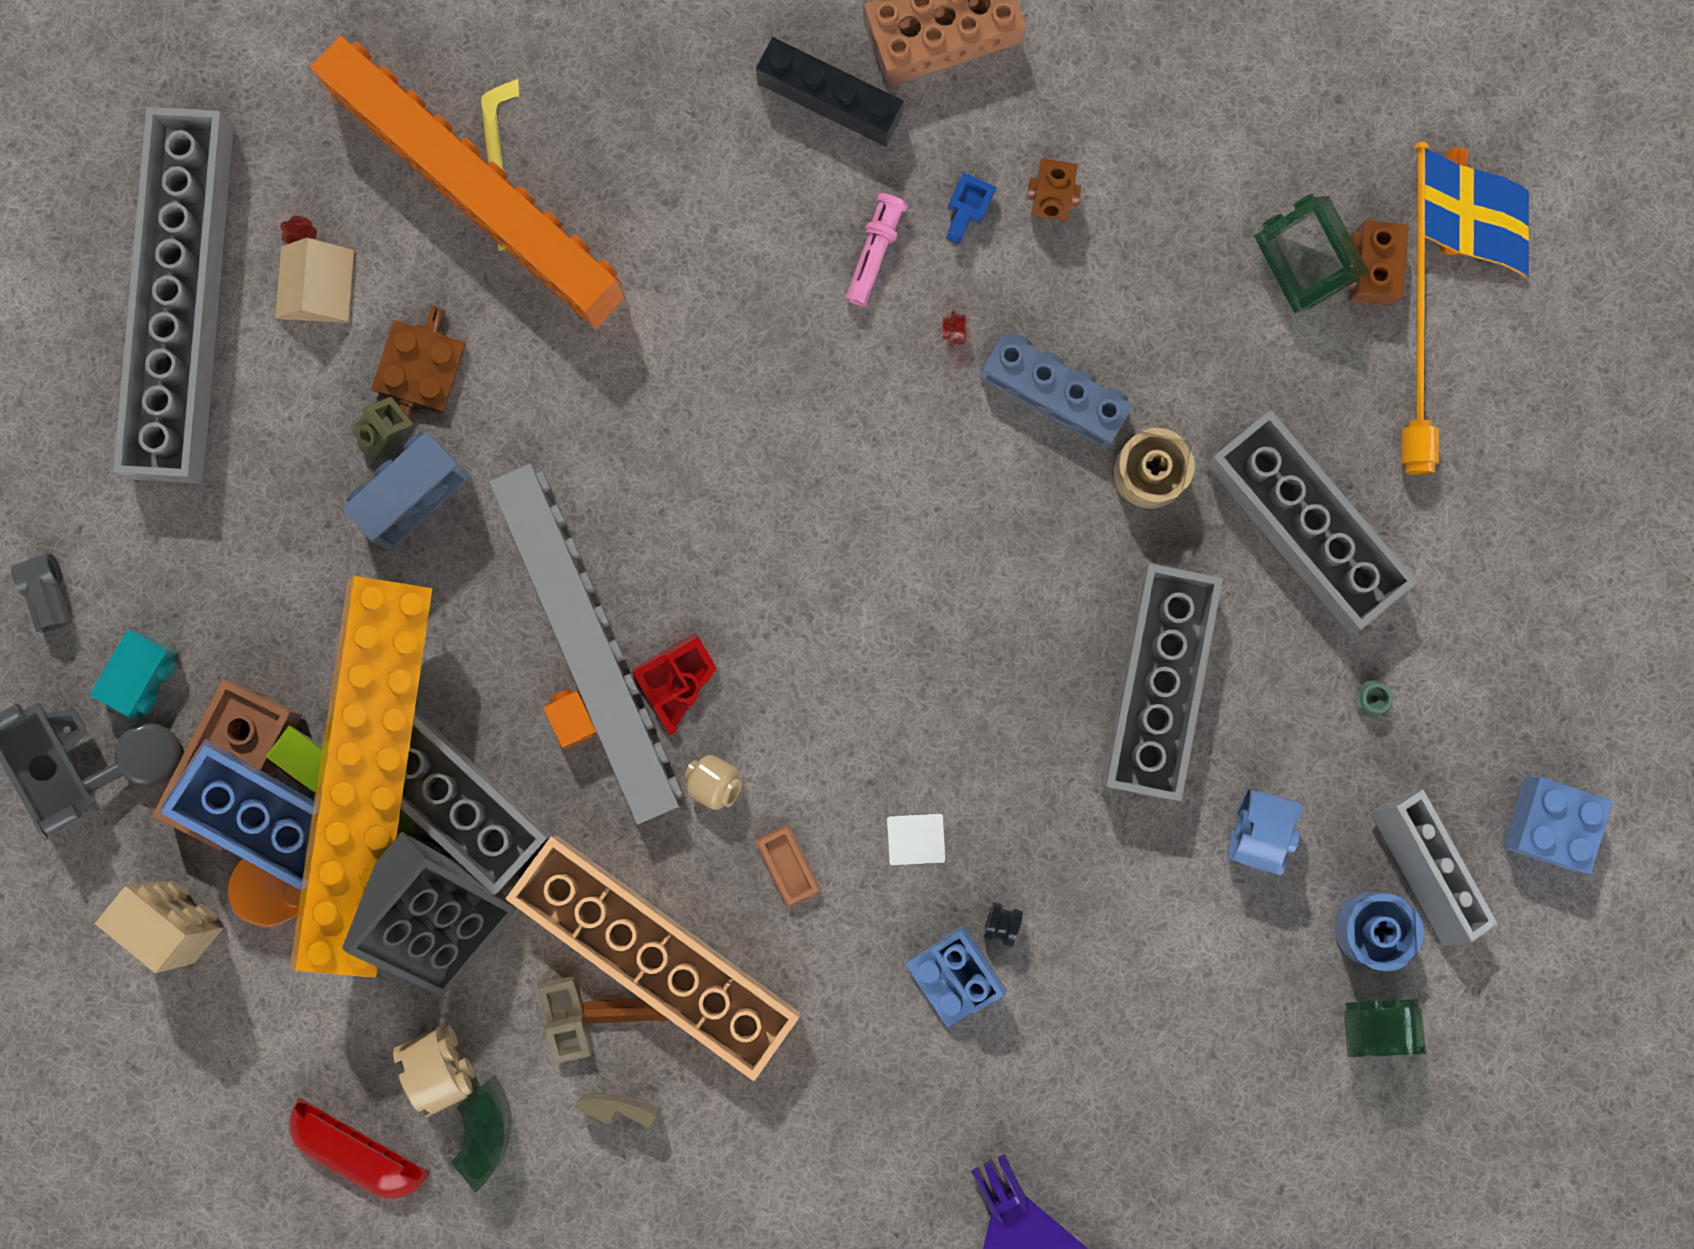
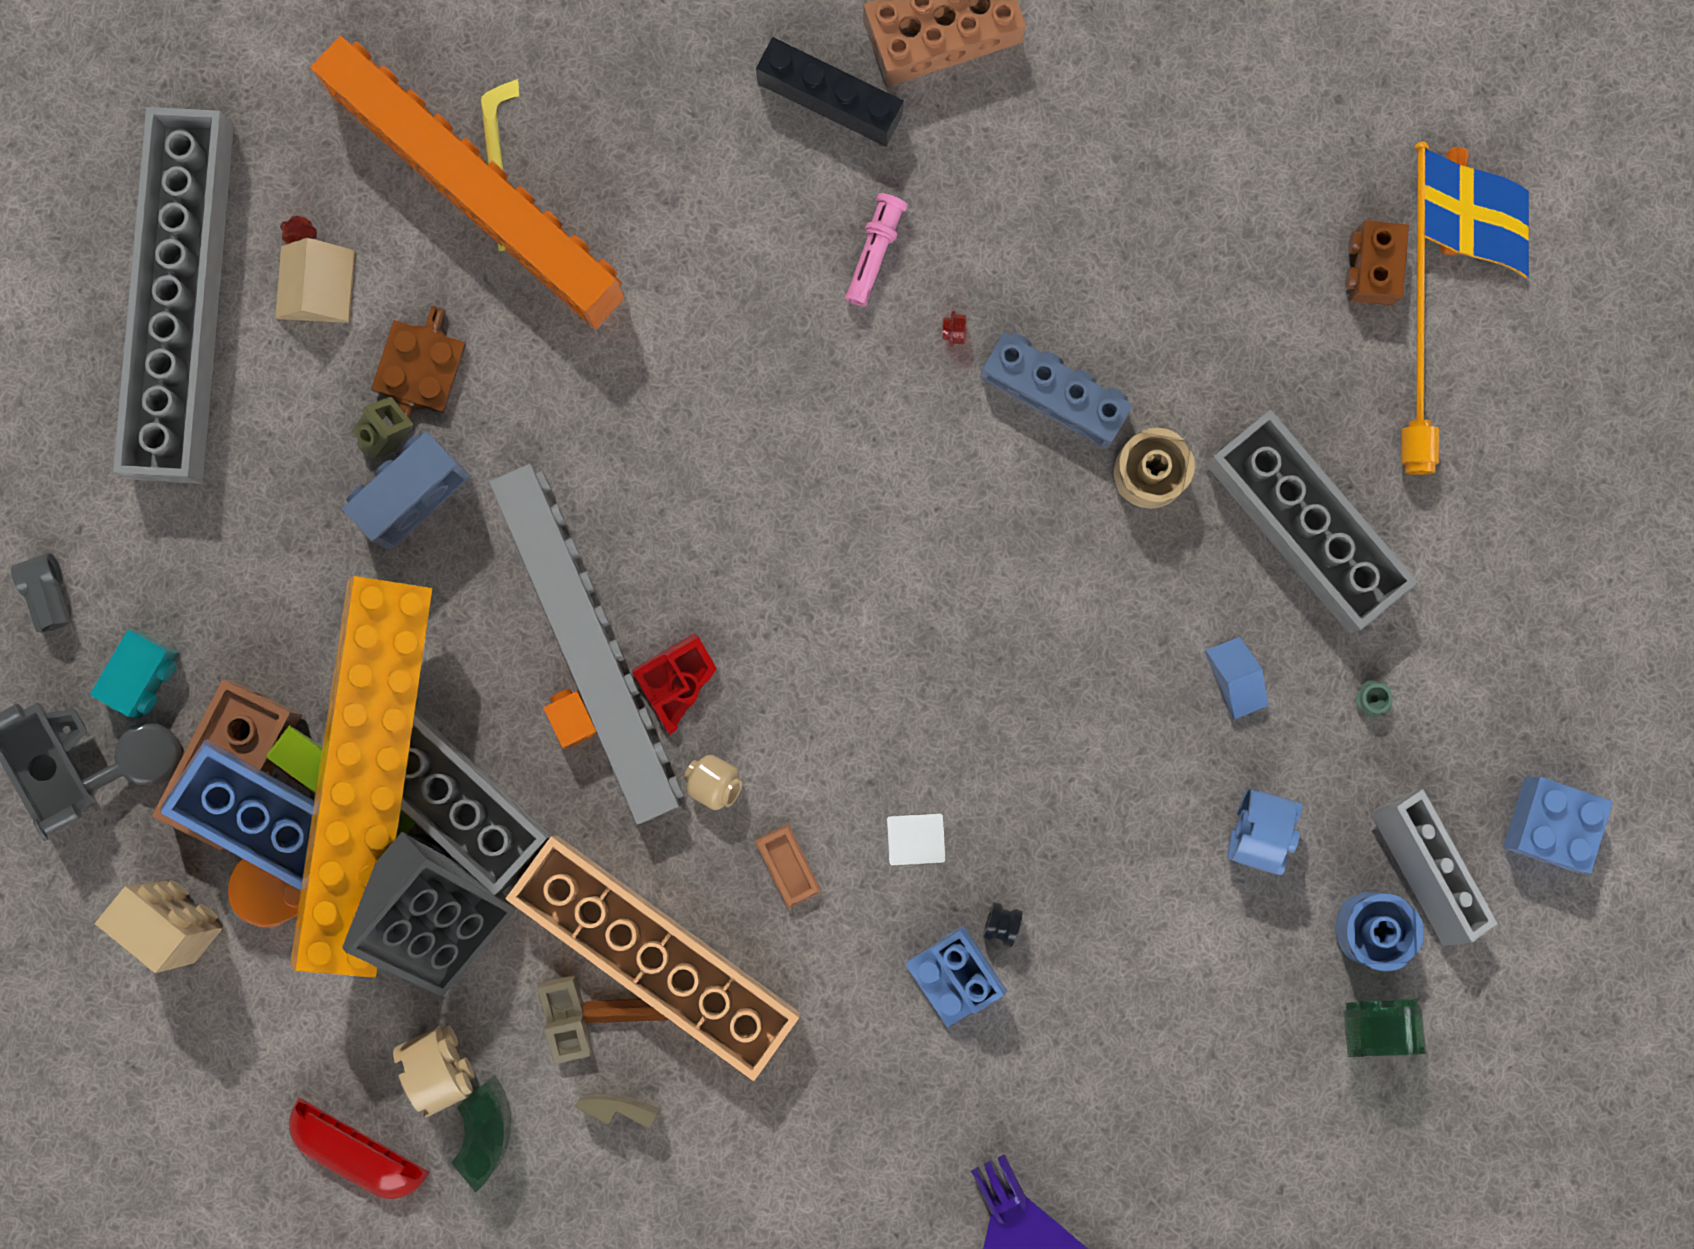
blue plate [946,172,997,244] -> none
dark orange brick [1026,158,1081,222] -> none
light grey brick [1100,563,1223,802] -> none
clear green window [1254,194,1370,313] -> none
none -> medium blue slope [1205,637,1269,720]

